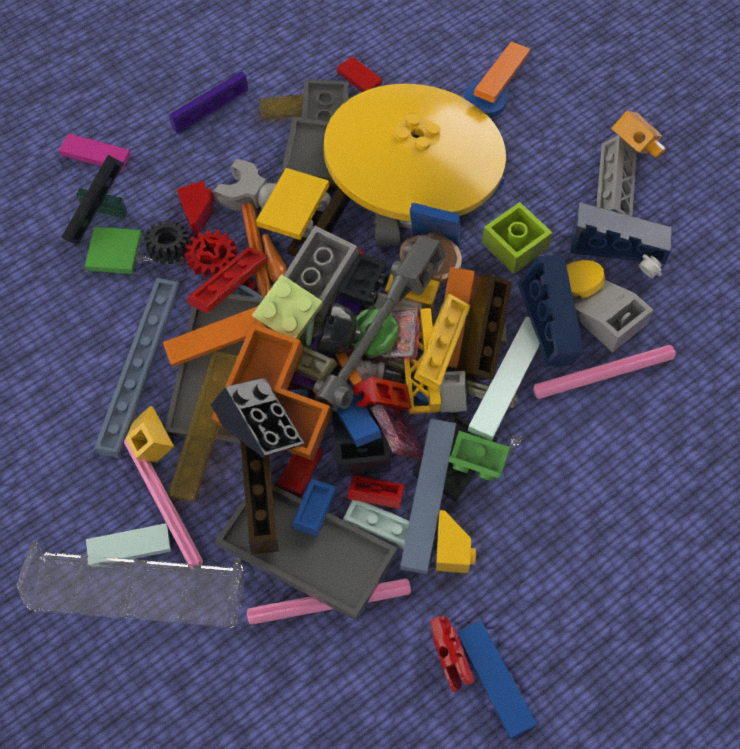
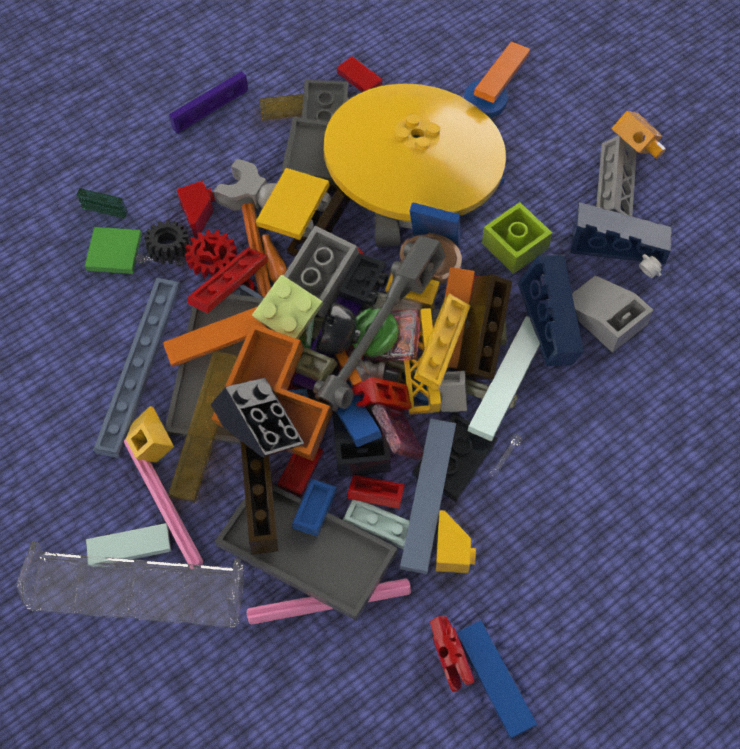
dark pink tile [59,133,131,172] -> none
black tile [61,155,124,244] -> none
bright green bracket [448,431,510,481] -> none
bright pink axle [533,345,676,399] -> none
yellow tile [566,260,605,299] -> none

